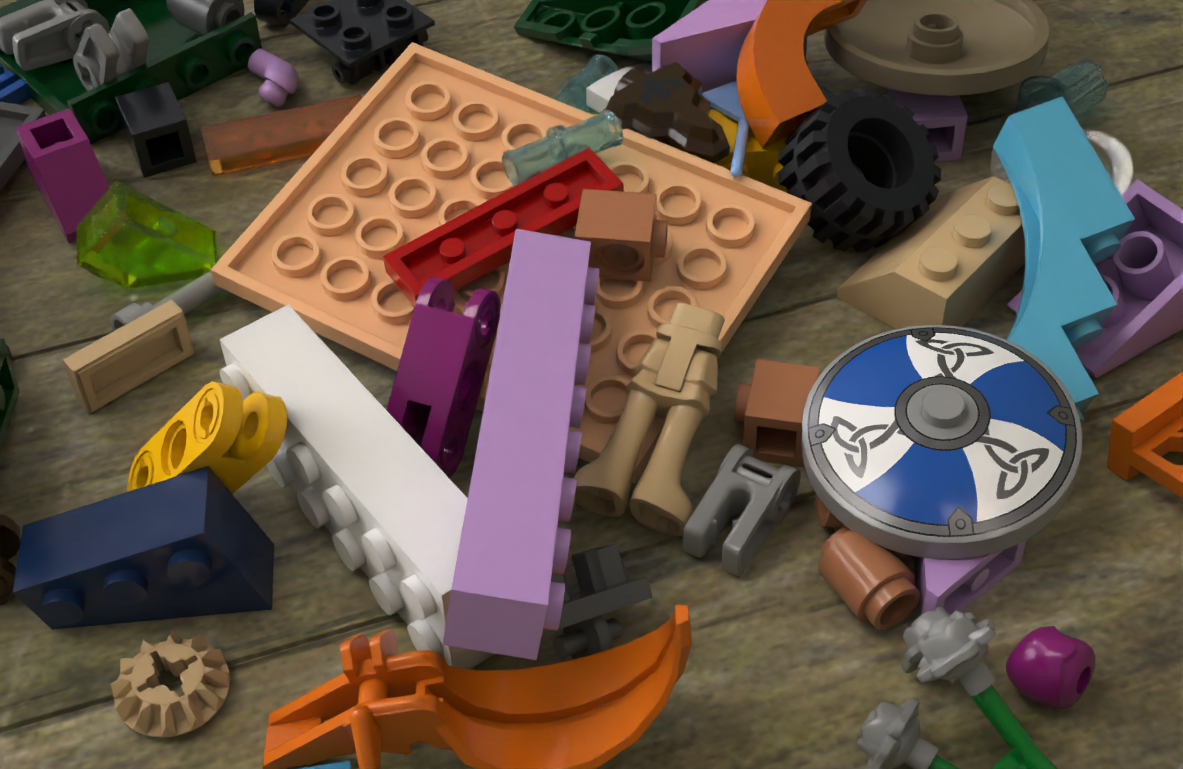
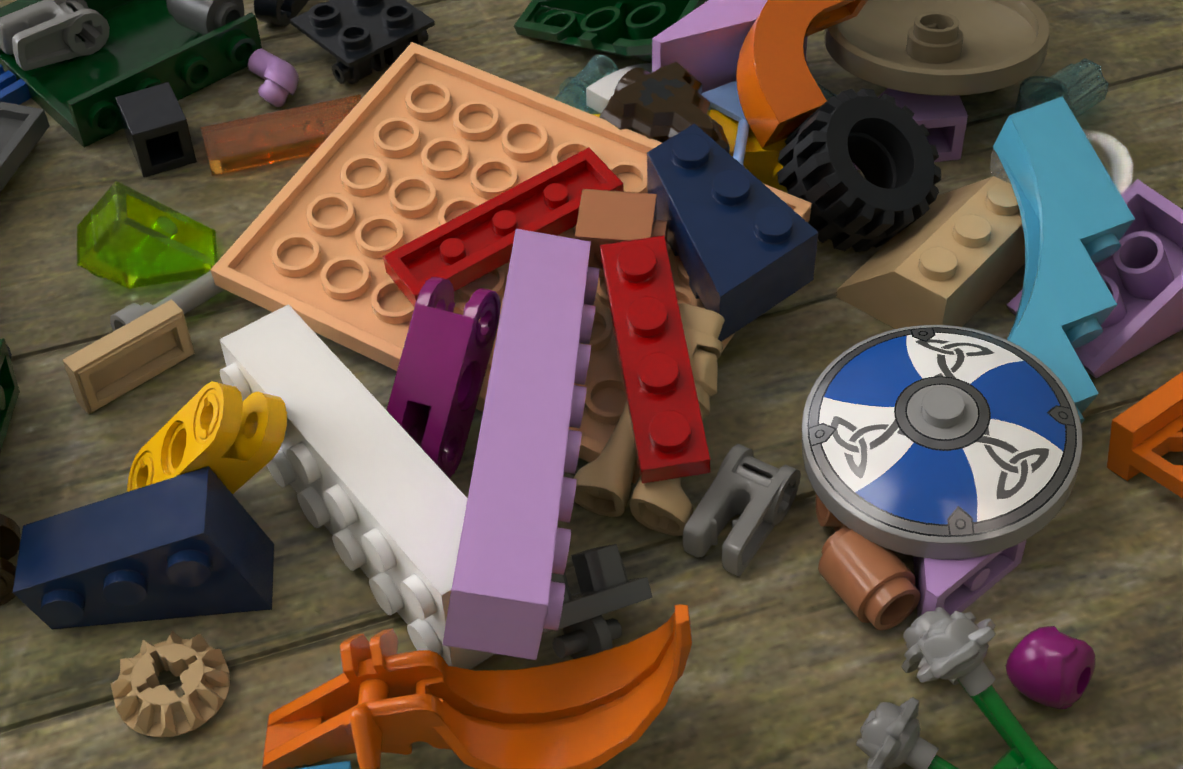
magenta slope [15,108,123,243] -> none
light grey piece [73,8,149,91] -> none
clear light blue pin [502,110,623,187] -> none
nougat brick [734,359,821,467] -> none
none -> red plate [600,235,710,484]
none -> dark blue wedge [647,123,819,342]

